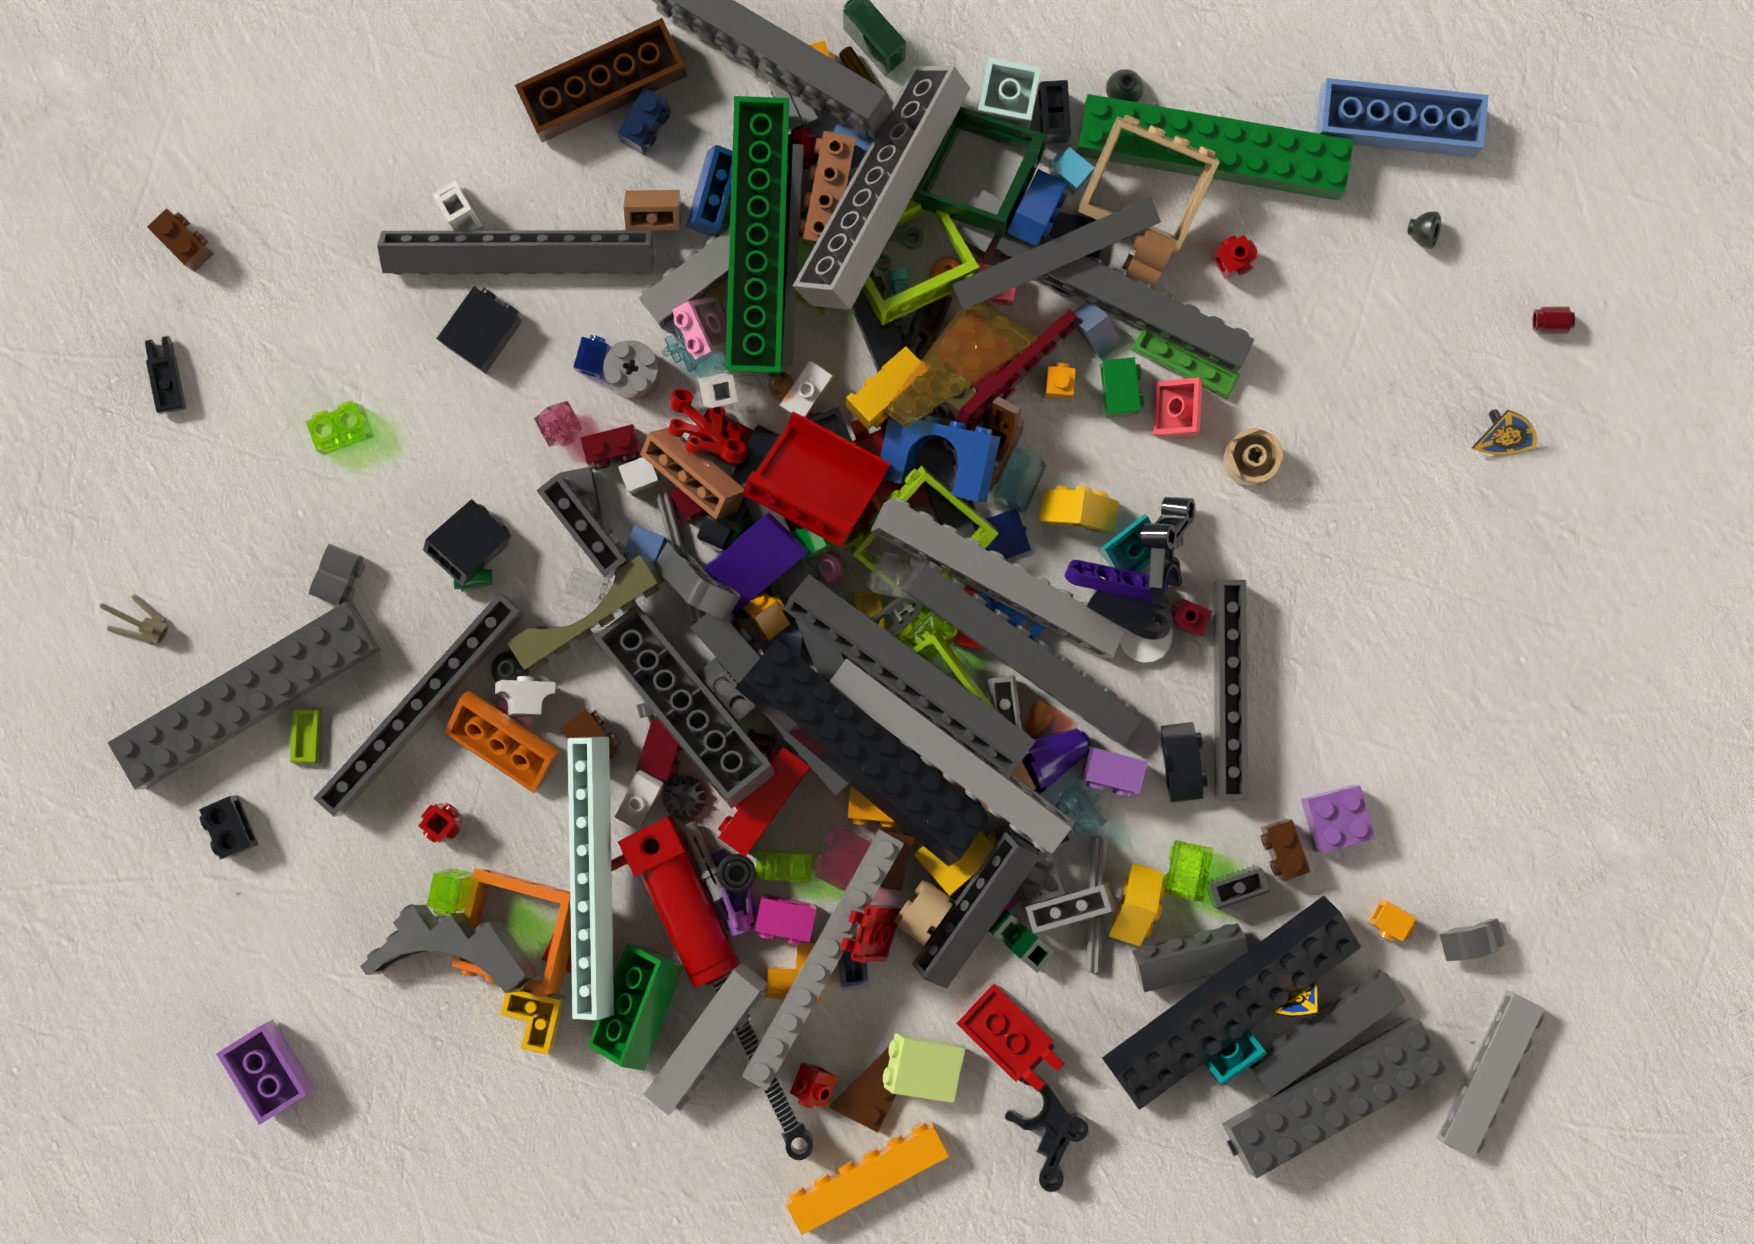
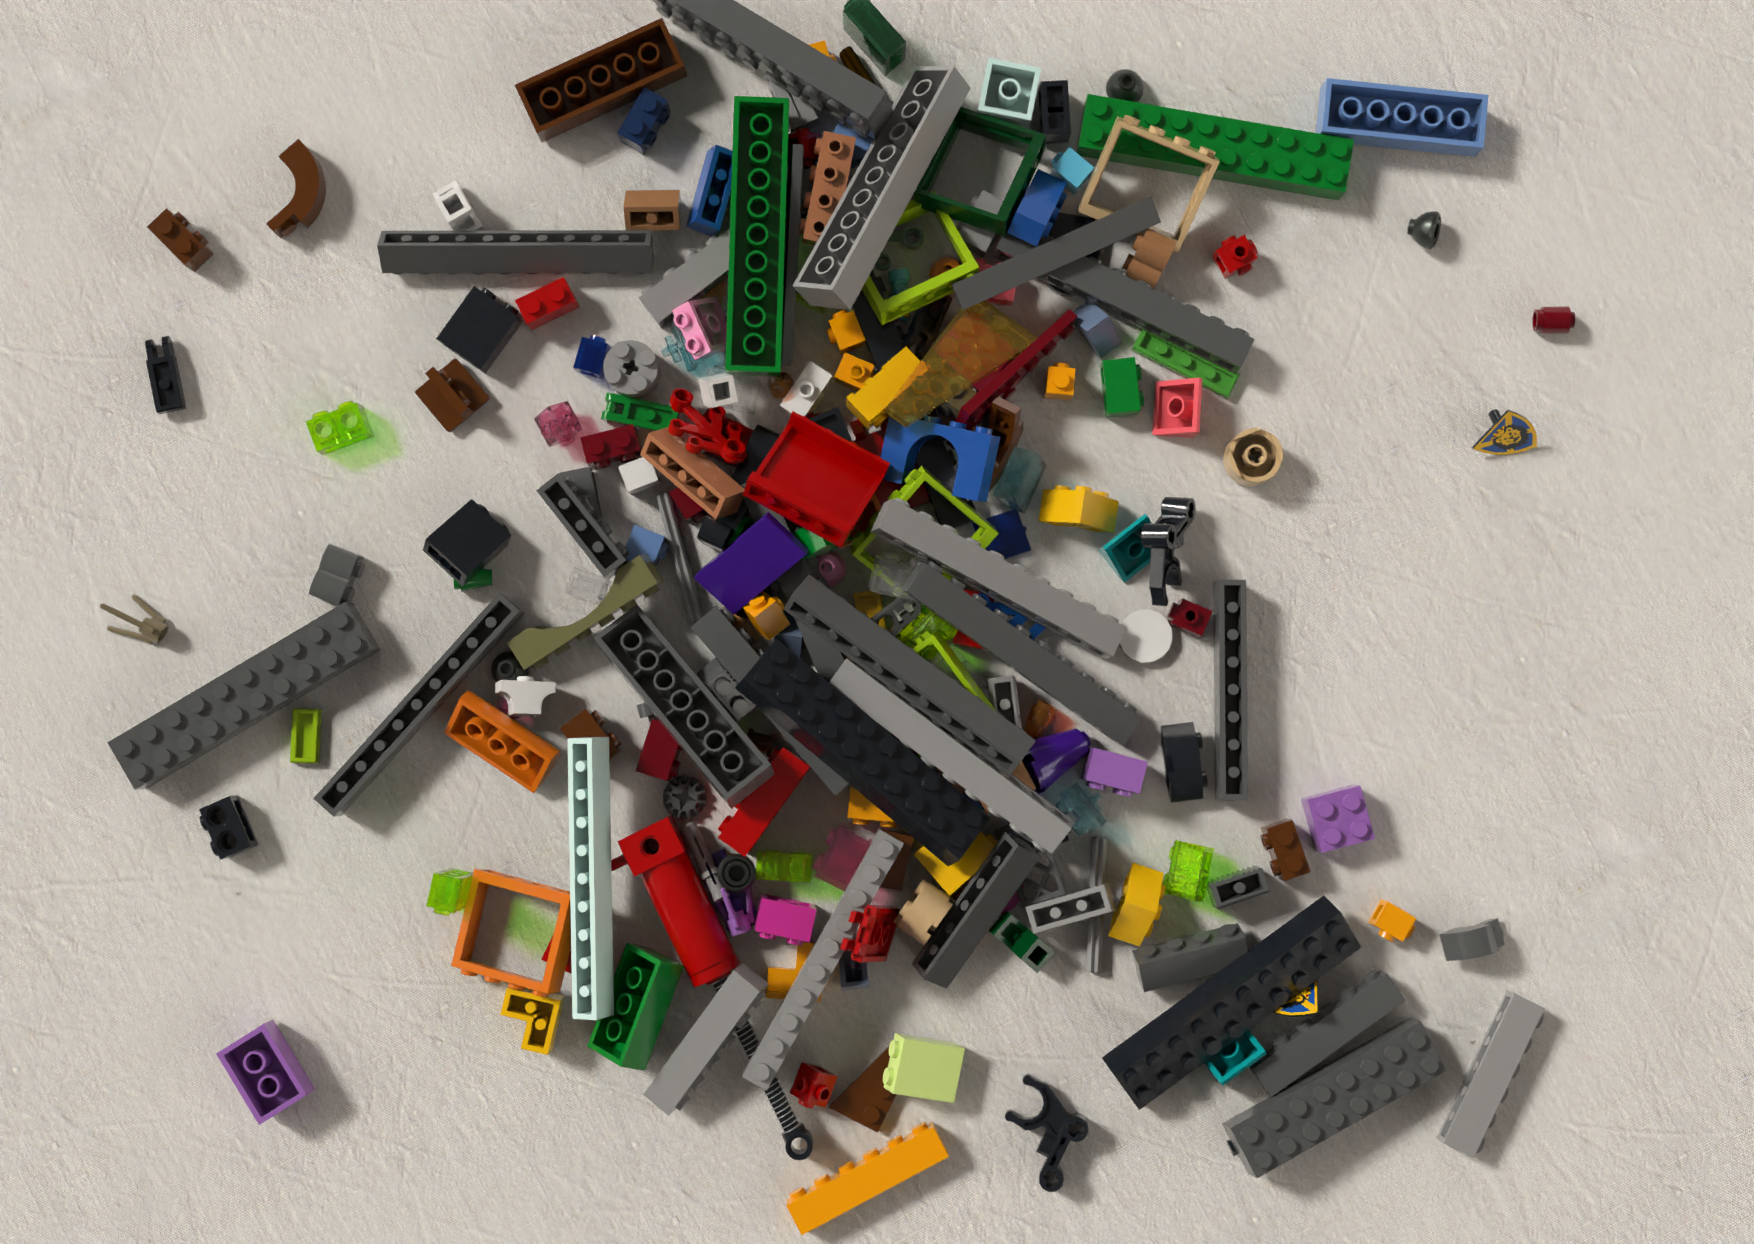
dark grey arch [360,904,538,993] -> none
red brick [418,803,463,843] -> none
white brick [615,770,665,831] -> none
dark grey beam [654,541,741,620] -> none
red tile [956,983,1066,1092] -> none
dark purple beam [1064,560,1168,602] -> none
black tile [1087,579,1174,640] -> none
none -> reddish brown arch [266,139,326,238]
none -> reddish brown bracket [415,359,490,432]
none -> red brick [515,277,580,330]
none -> green plate [601,393,679,431]
none -> light orange brick [826,310,866,355]
none -> light orange brick [834,352,876,391]

